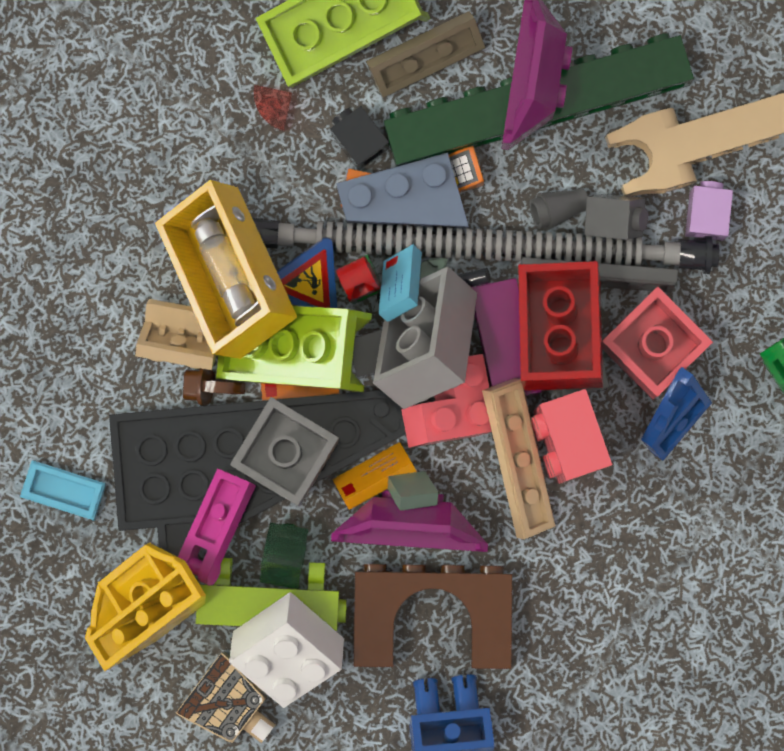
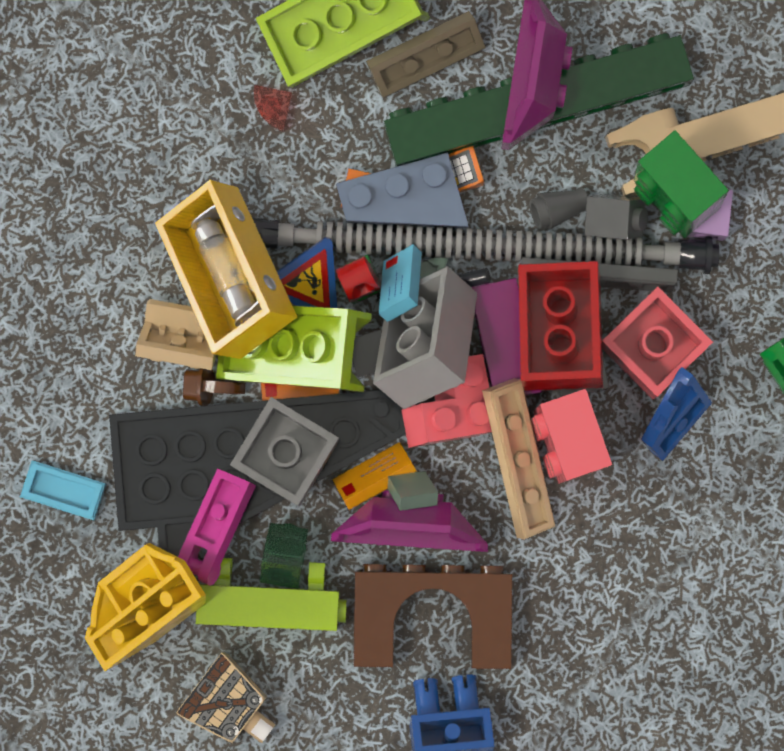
white brick [229,592,344,708] -> none
black brick [330,106,389,171] -> none
none -> green brick [633,130,729,238]

